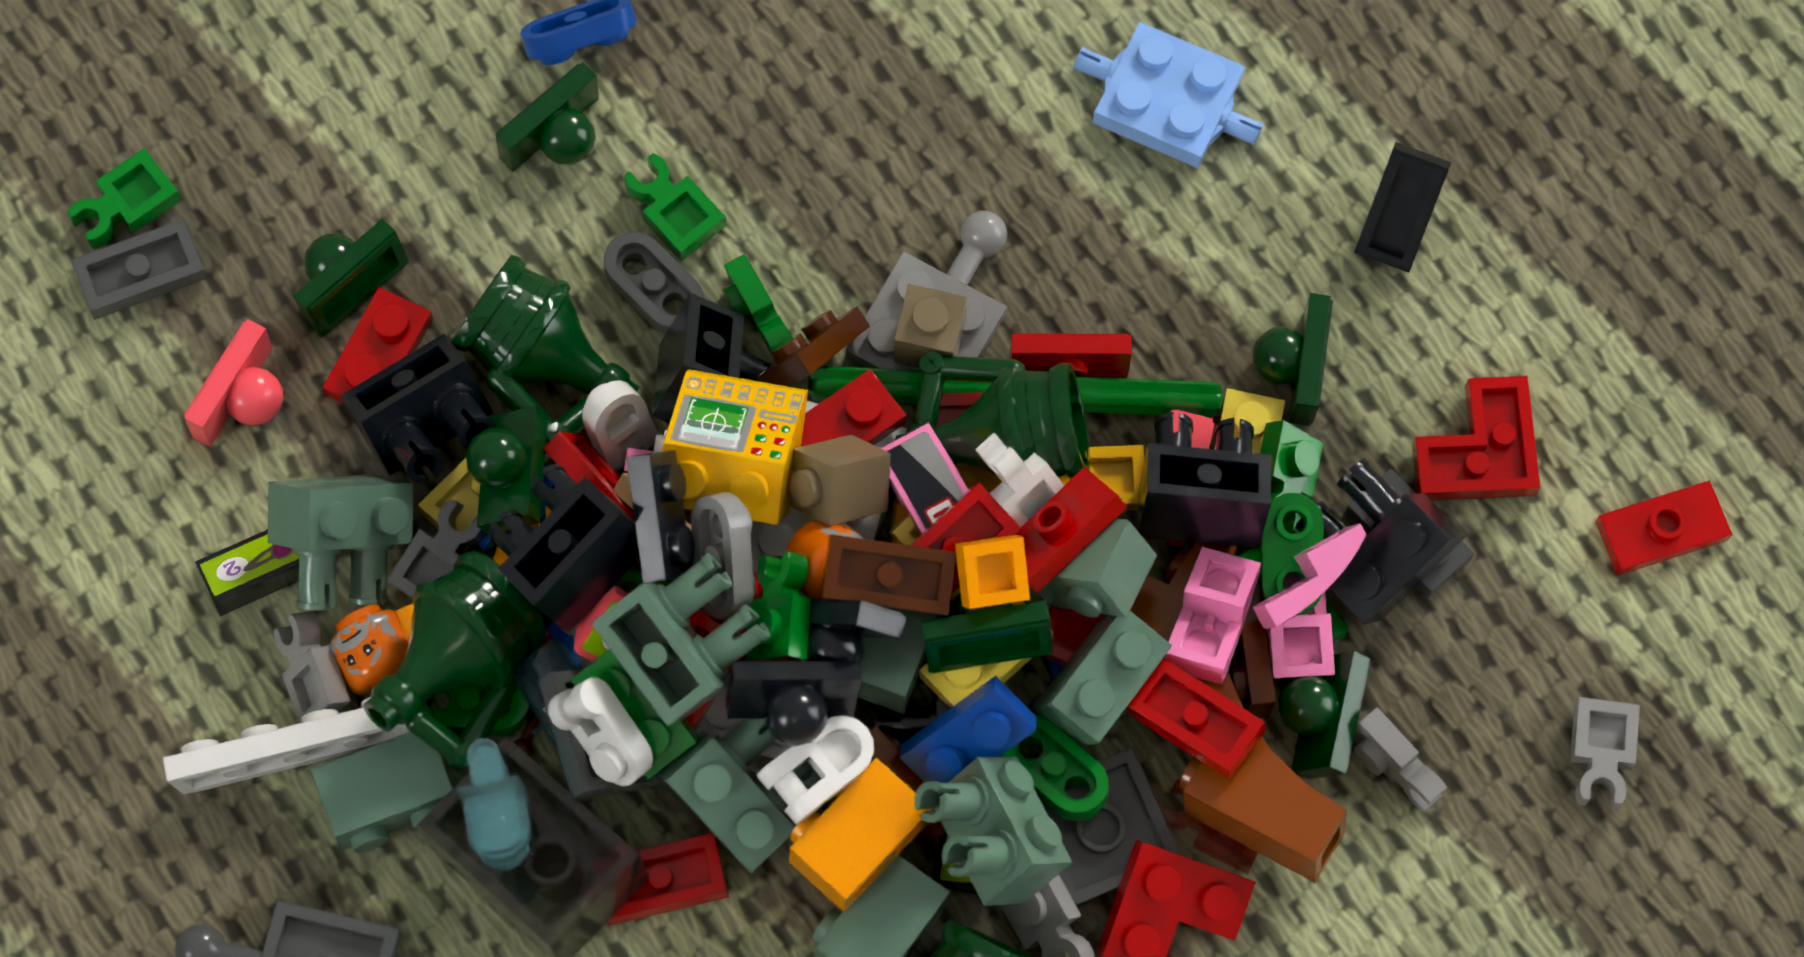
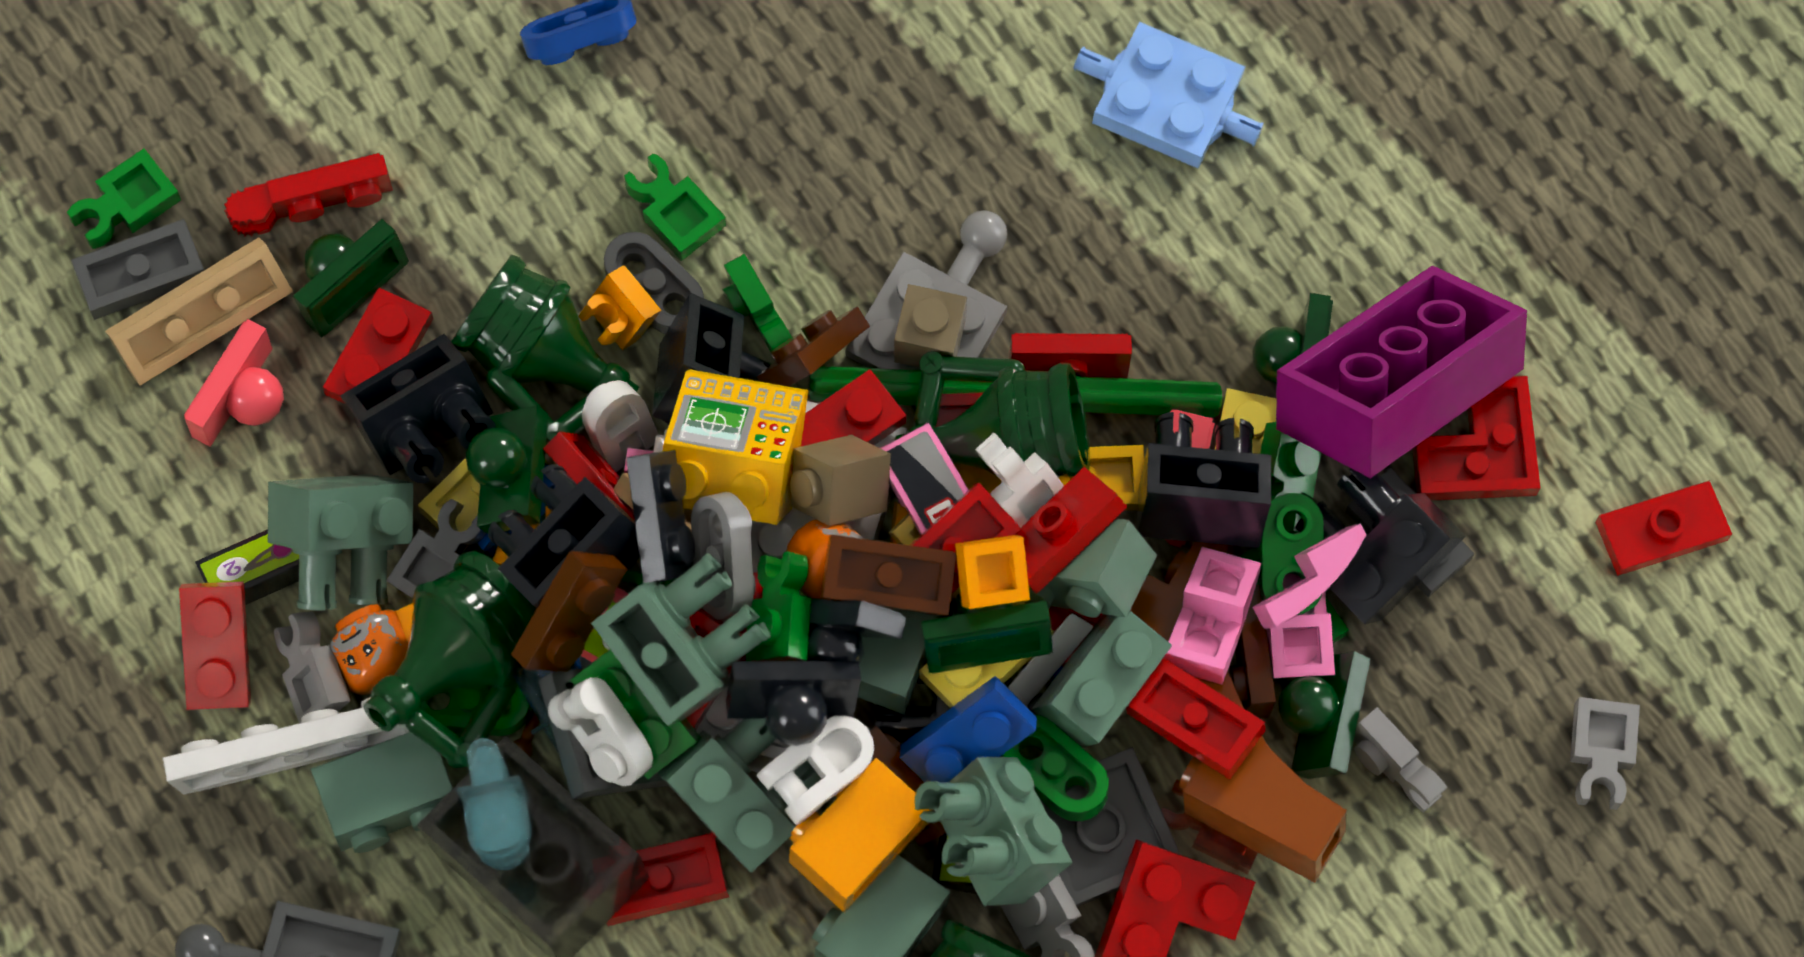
dark green tile [495,62,599,172] -> none
black tile [1354,142,1451,273] -> none
none -> tan plate [105,237,293,386]
none -> red plate [179,581,251,710]
none -> red hinge [224,153,393,237]
none -> reddish brown plate [511,551,627,672]
none -> light orange tile [578,265,662,350]
none -> white sticker [1008,614,1093,706]
none -> magenta brick [1276,265,1527,478]

